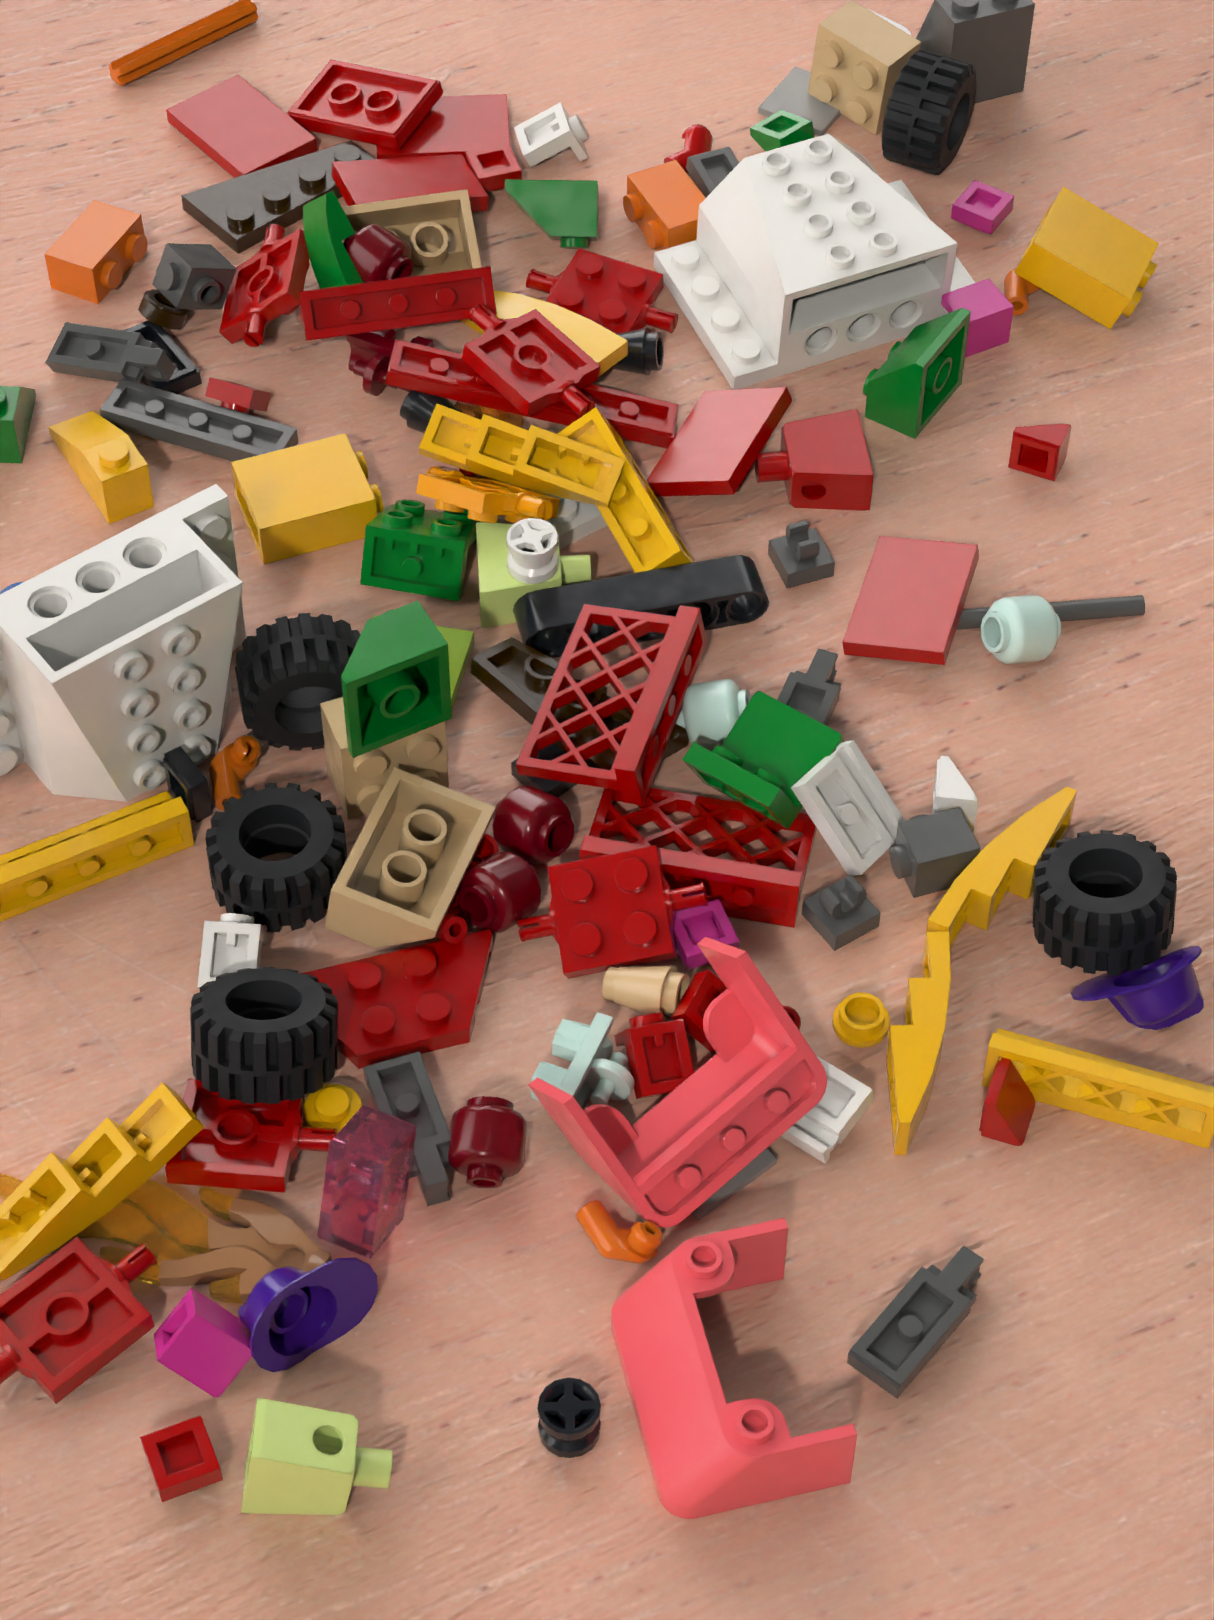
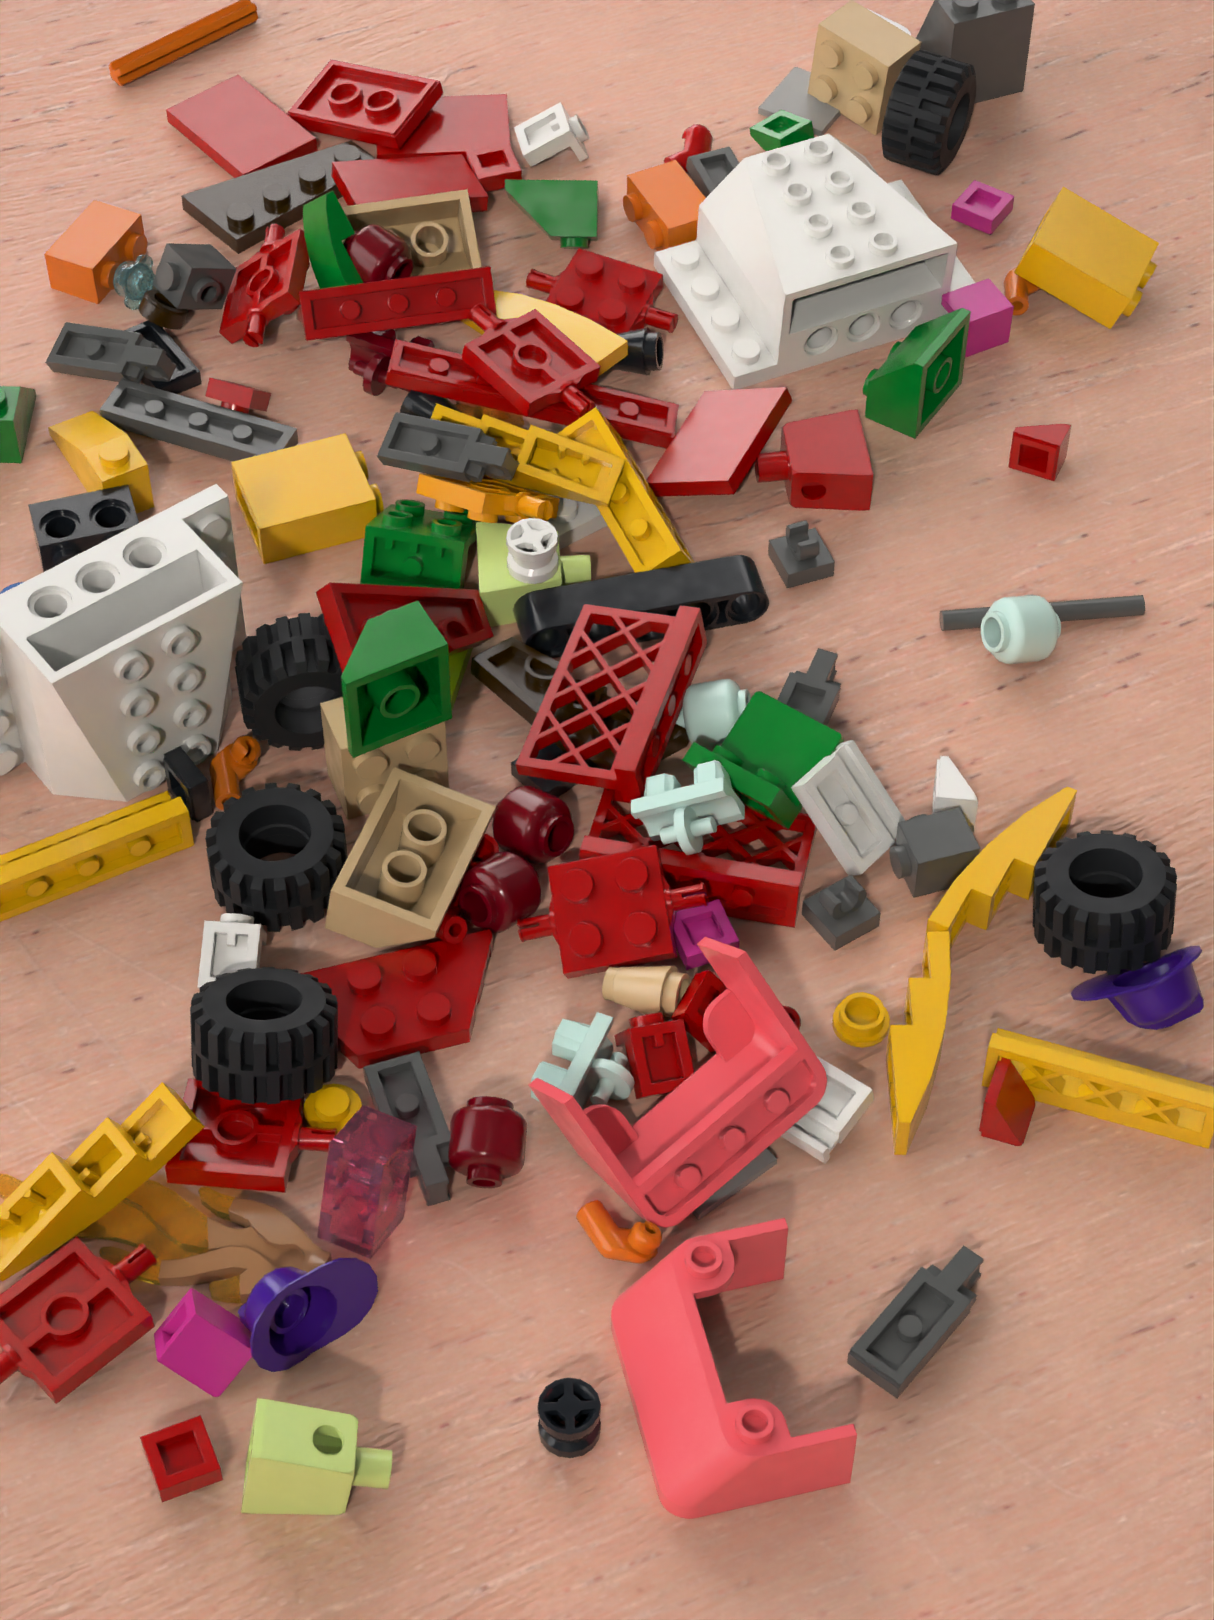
tile [842,536,979,665] -> none
none -> black brick [28,484,139,572]
none -> clear light blue plate [113,254,157,310]
none -> red wing [316,582,494,673]
none -> dark grey hinge [377,412,519,482]
none -> light aqua hips [631,760,745,855]

